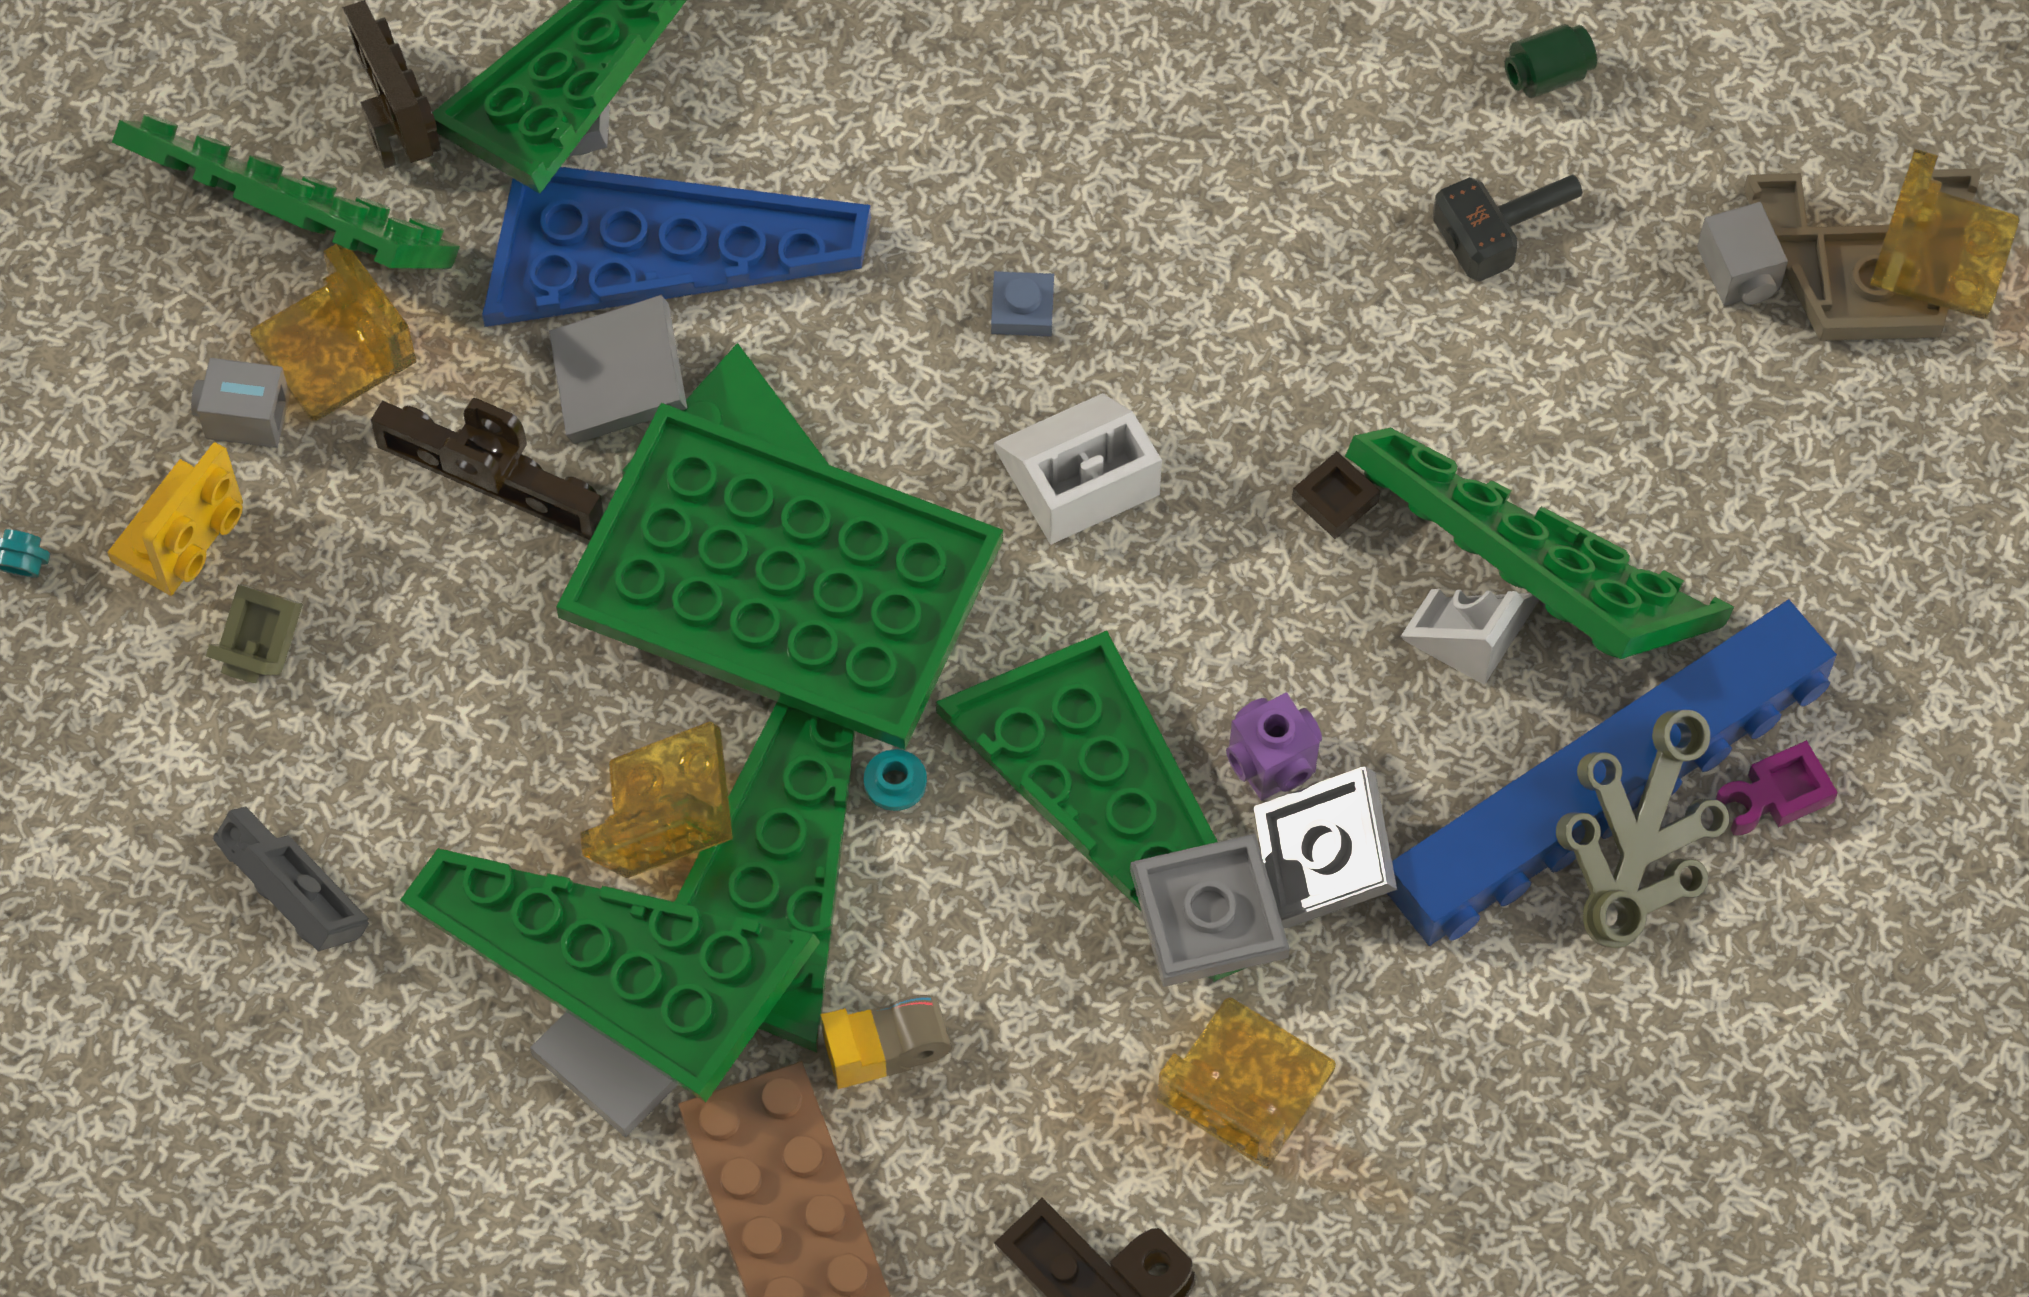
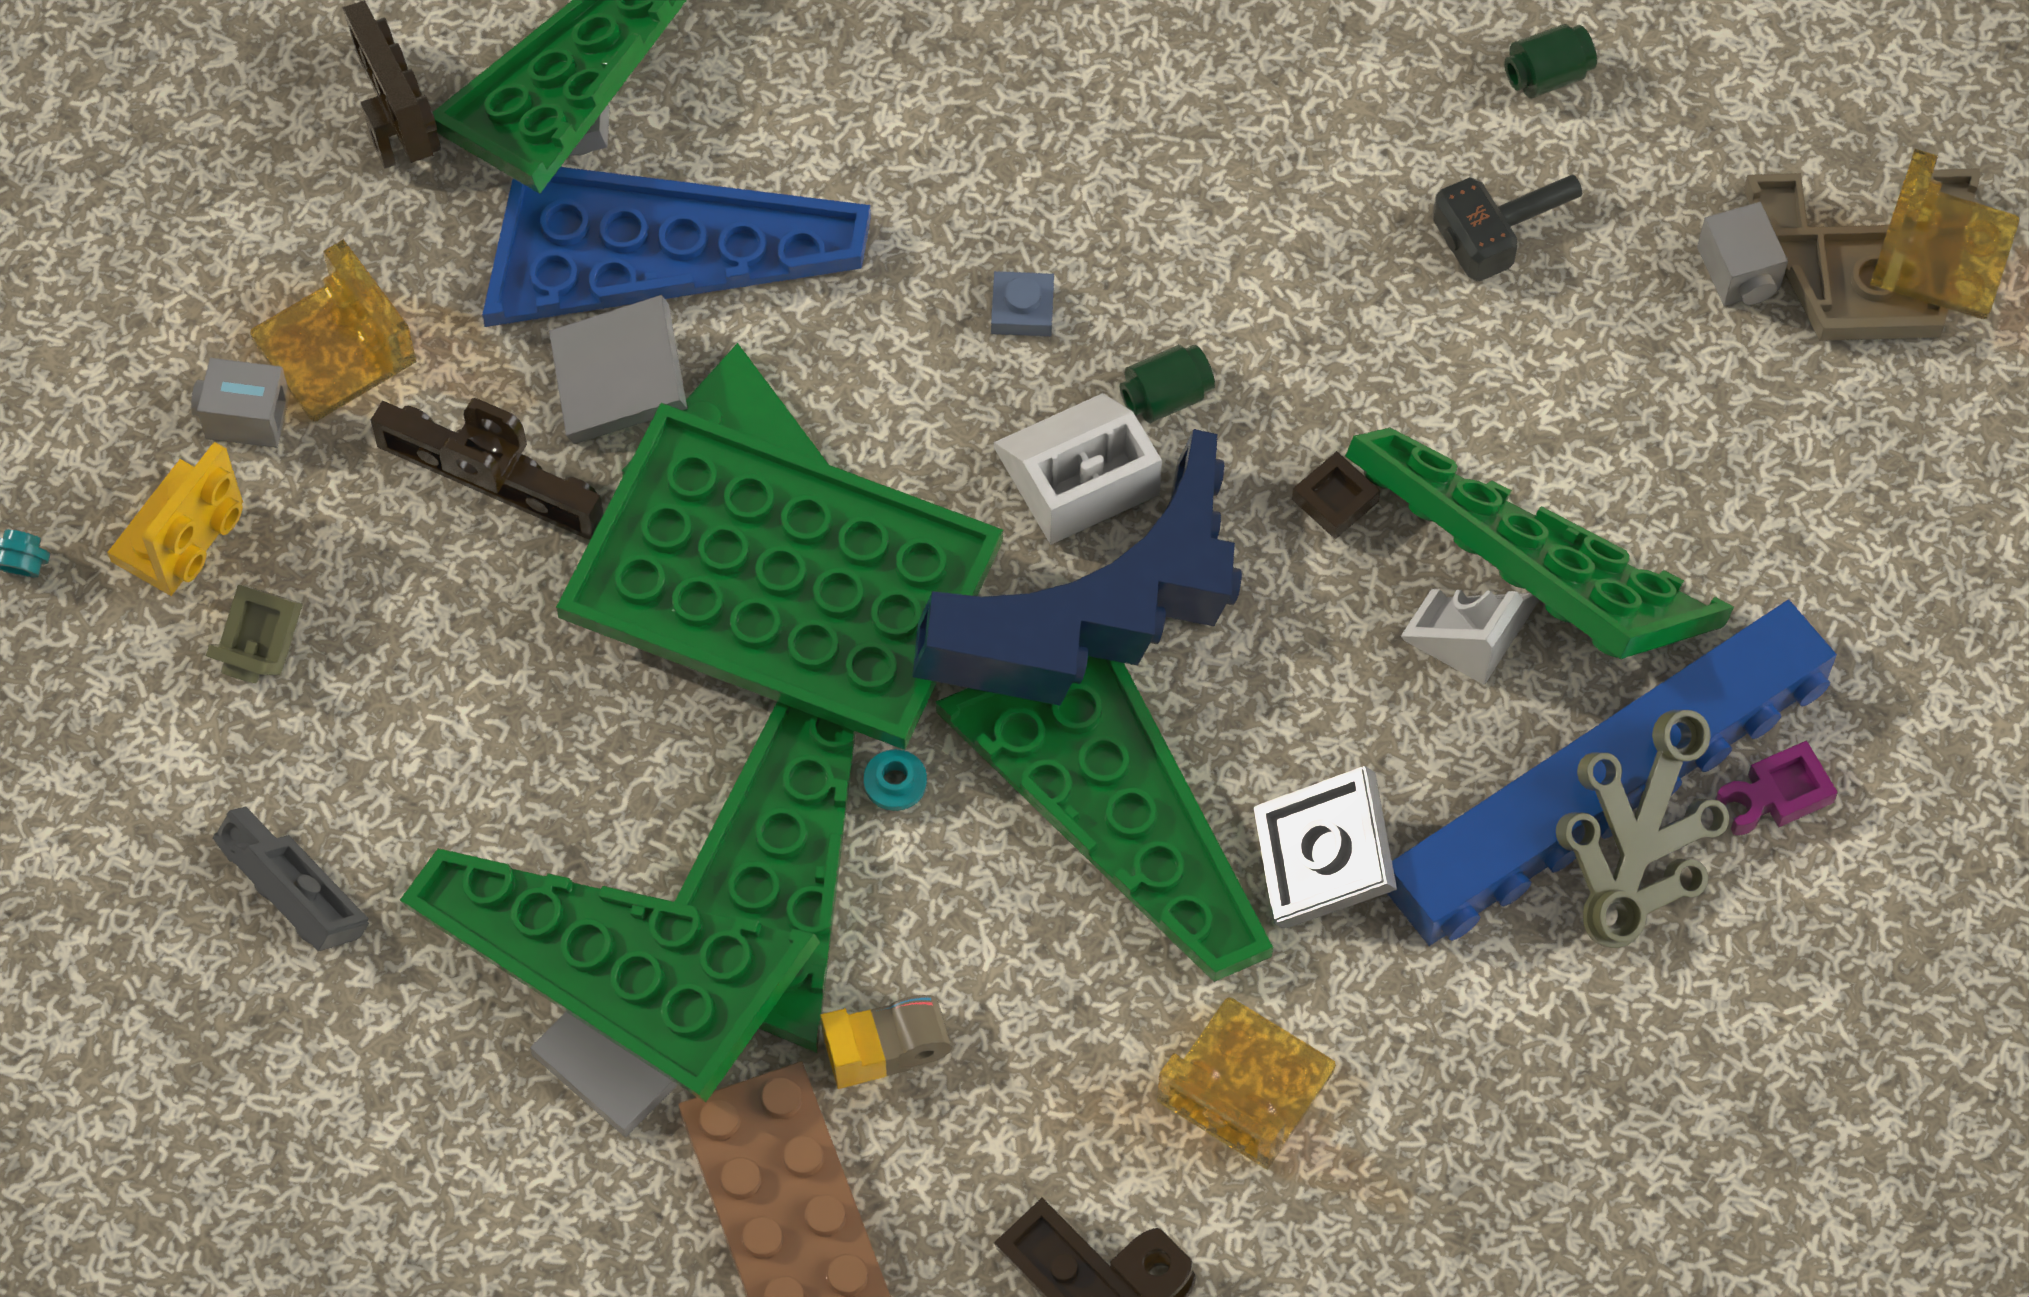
green wing [112,114,460,269] -> none
clear yellow bracket [580,721,733,879] -> none
light grey tile [1130,834,1290,987] -> none
medium lavender brick [1226,692,1322,801] -> none
none -> dark blue arch [912,429,1242,706]
none -> dark green brick [1119,344,1215,423]

